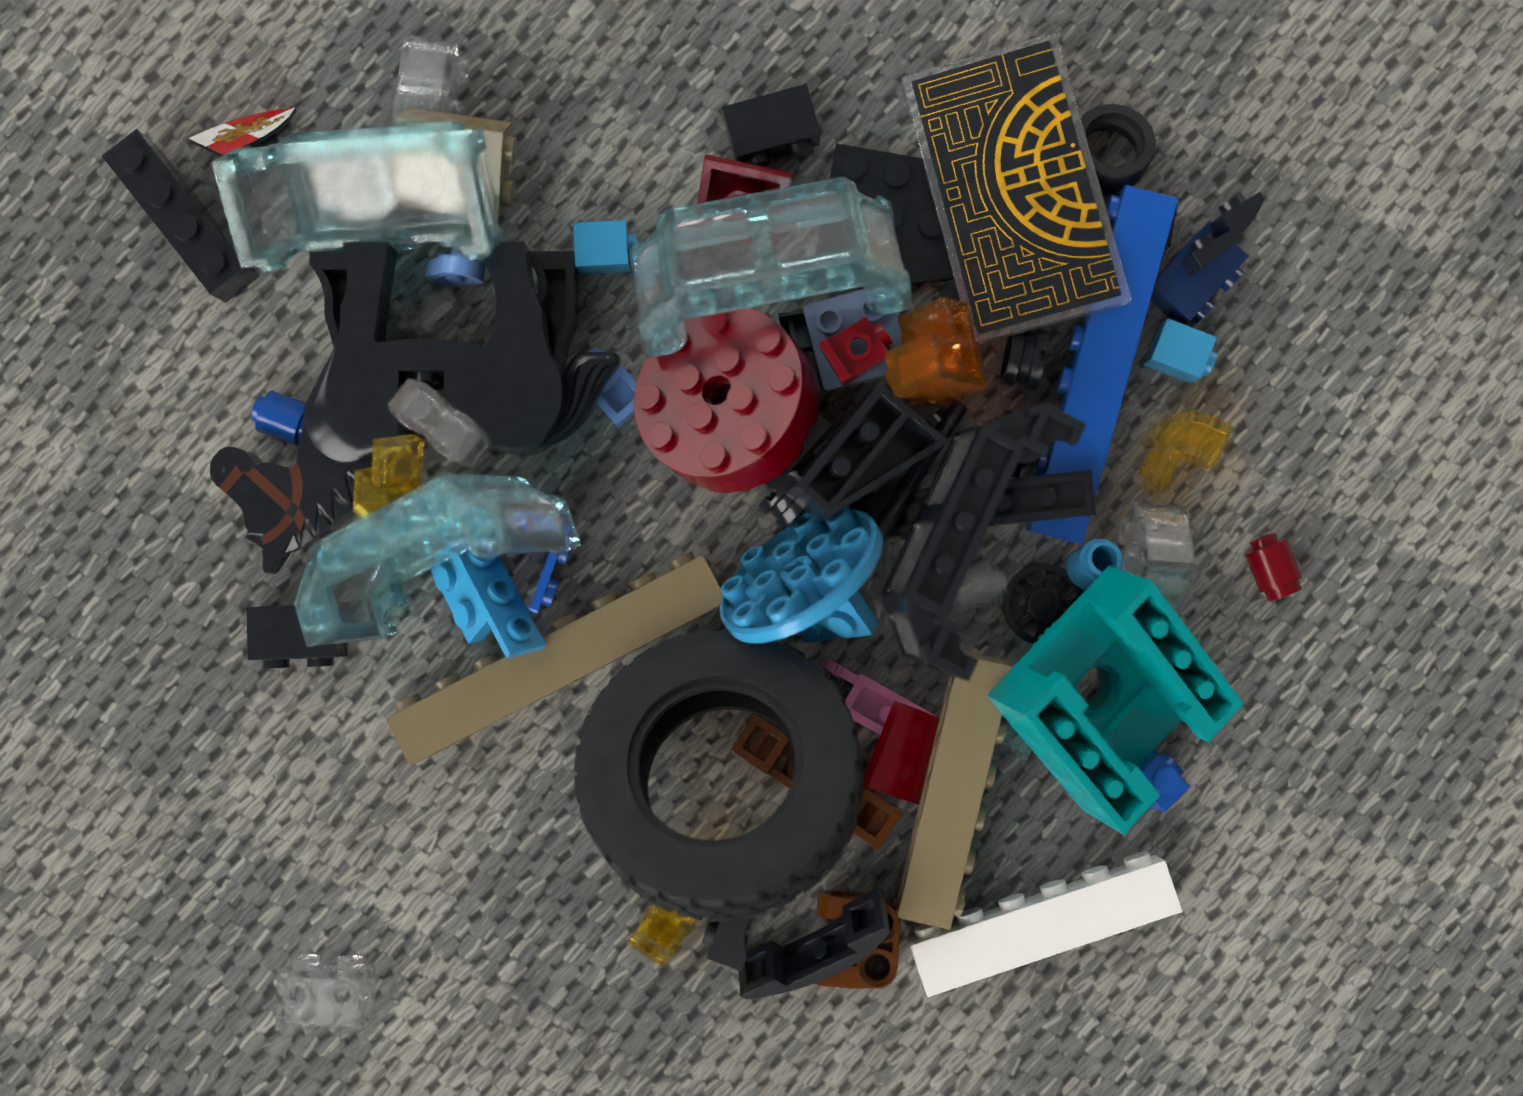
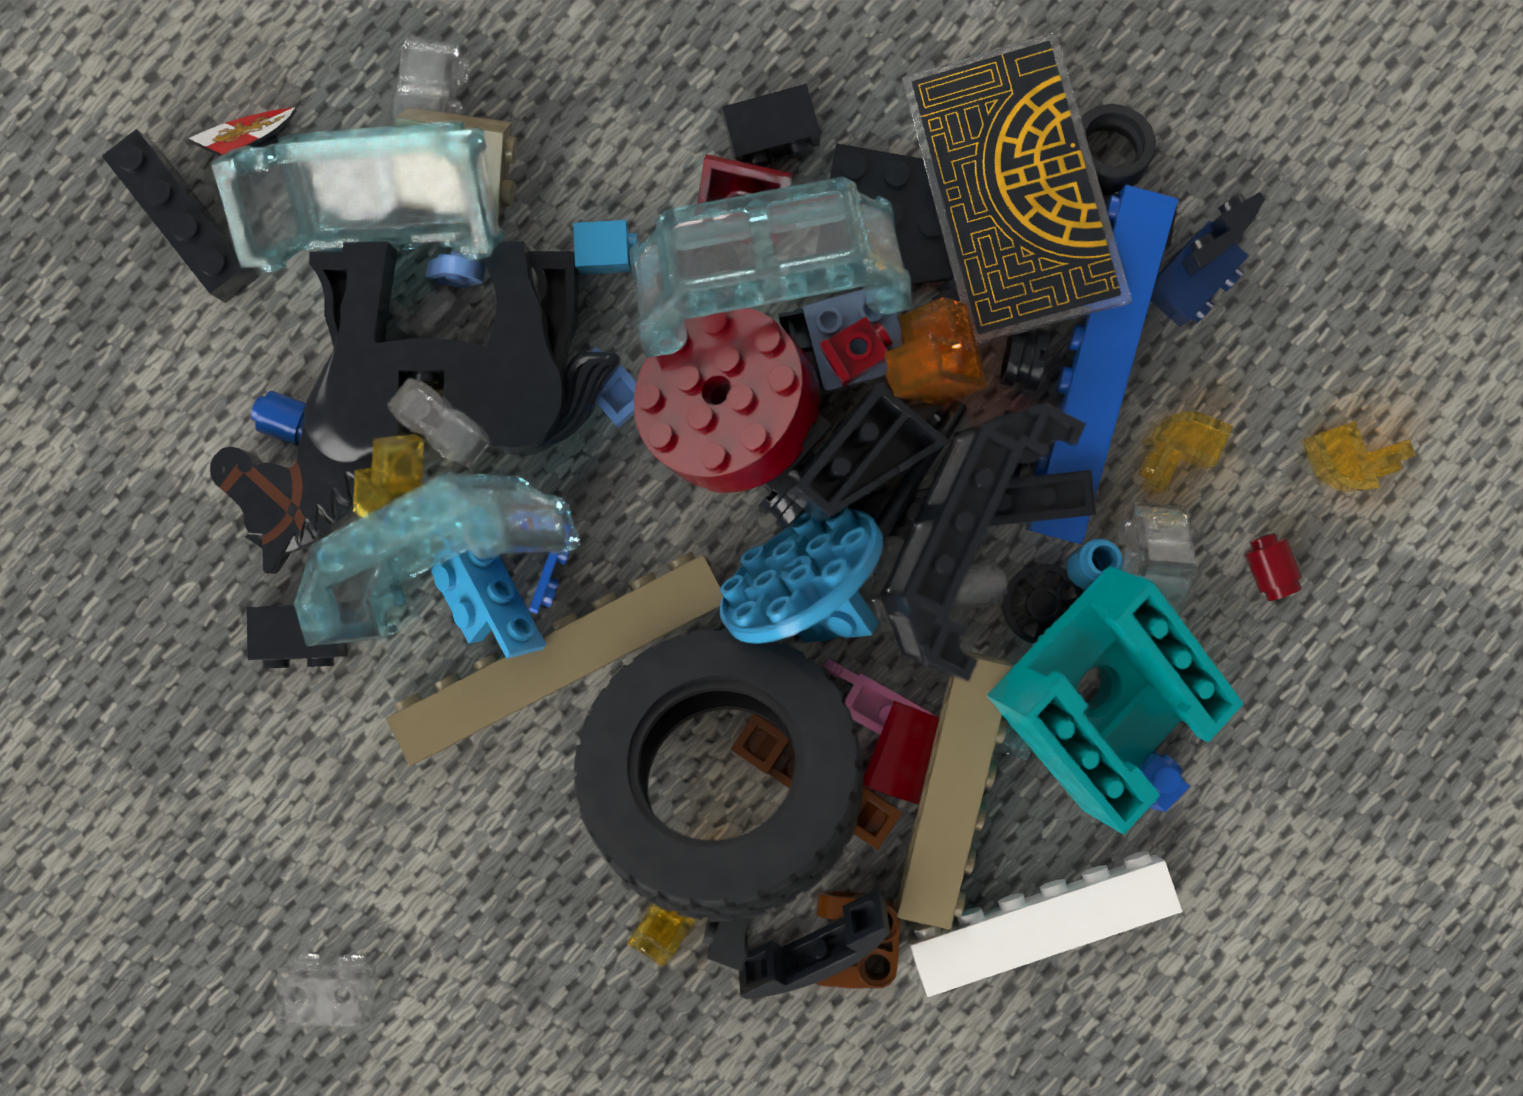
dark azure brick [1142,318,1217,384] -> none
none -> clear yellow brick [1301,421,1416,493]

